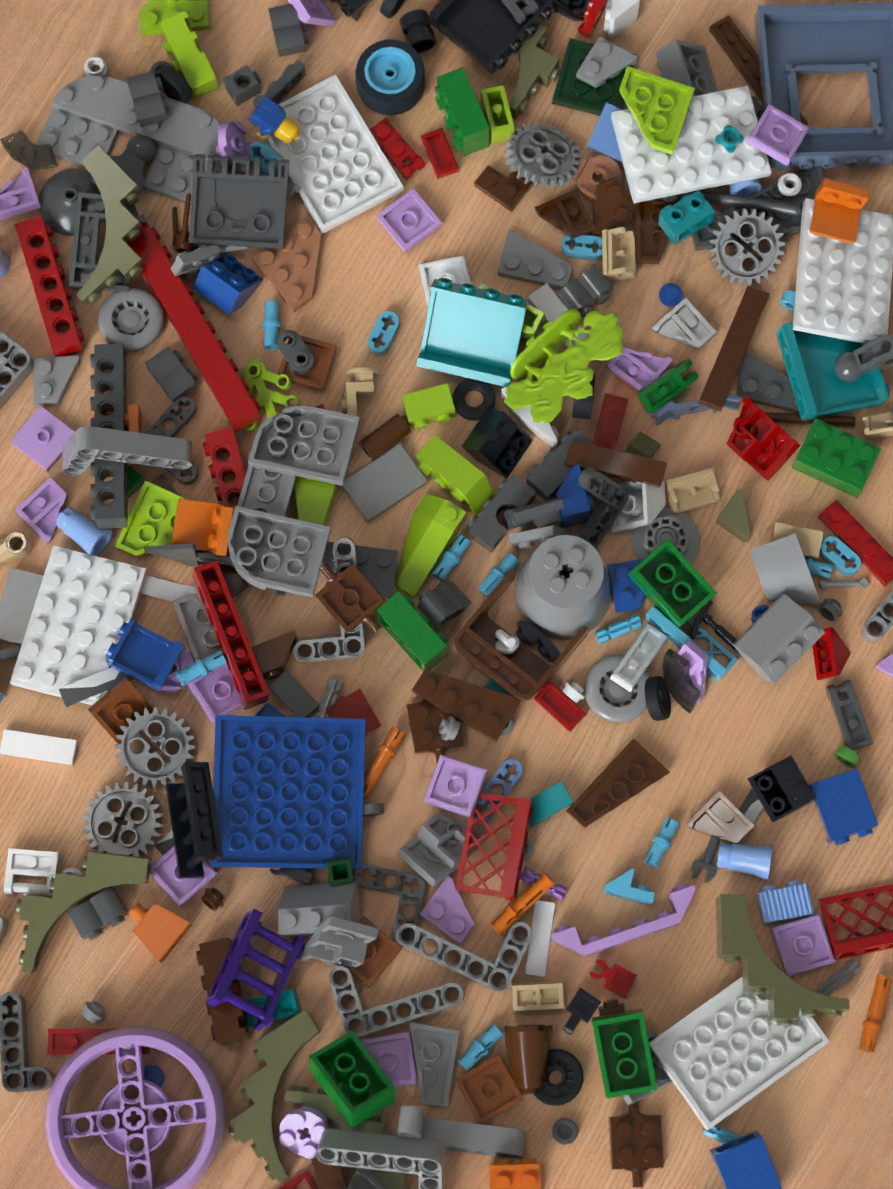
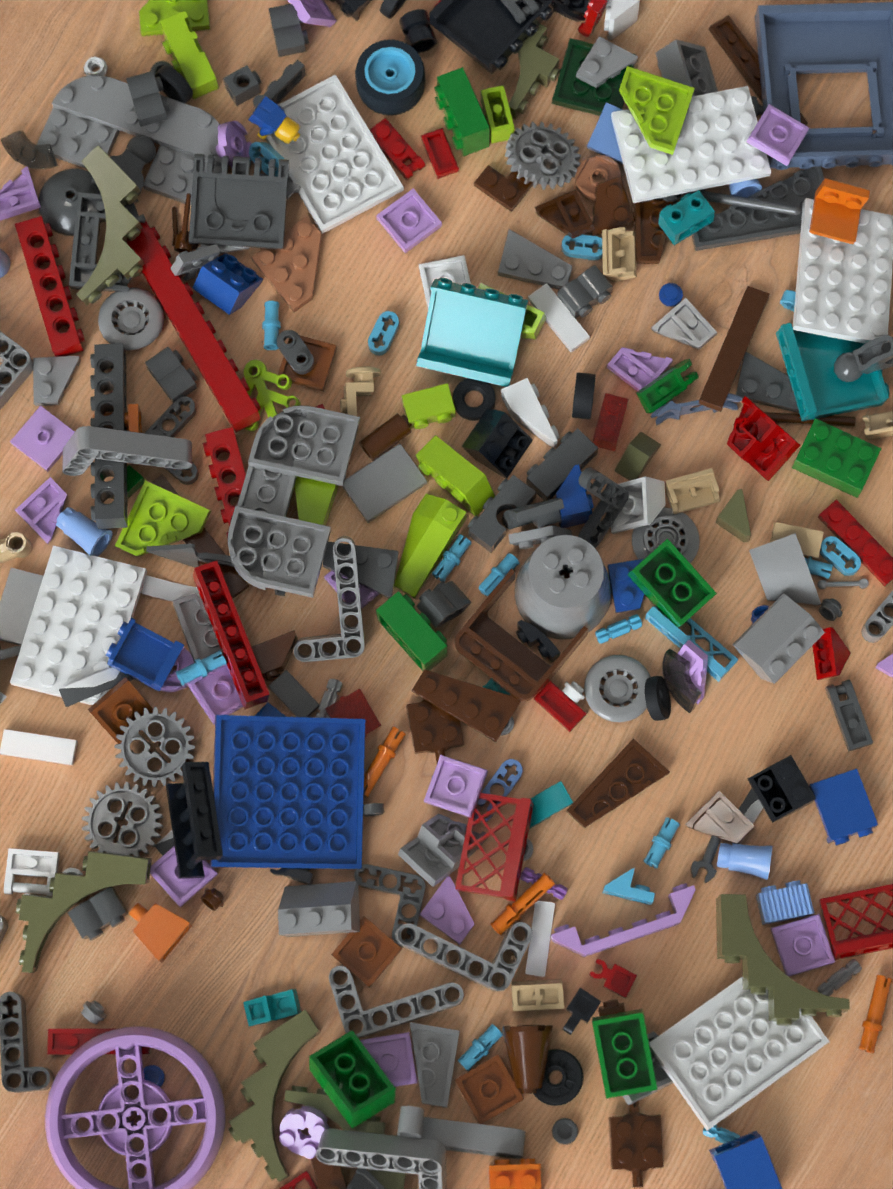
orange bracket [171,498,233,556] -> none
reddish brown wedge [196,937,251,1045] -> none
dark purple fence [205,908,306,1031] -> none
light grey slope [300,916,378,968] -> none
reddish brown plate [315,562,385,633] -> none
dark green slope [326,857,354,886] -> none
light grey plate [439,716,460,740] -> none
white plate [495,629,520,654] -> none
lime plant [504,309,623,423] -> none
reddish brown slope [564,442,667,488] -> none
white tile [610,624,668,692] -> none
black piece [690,600,737,651] -> none
light grey gear [707,208,785,286] -> none
teal plate [715,125,744,153] -> none
white plate [778,173,802,196] -> none
bright green tile [834,746,860,768] -> none

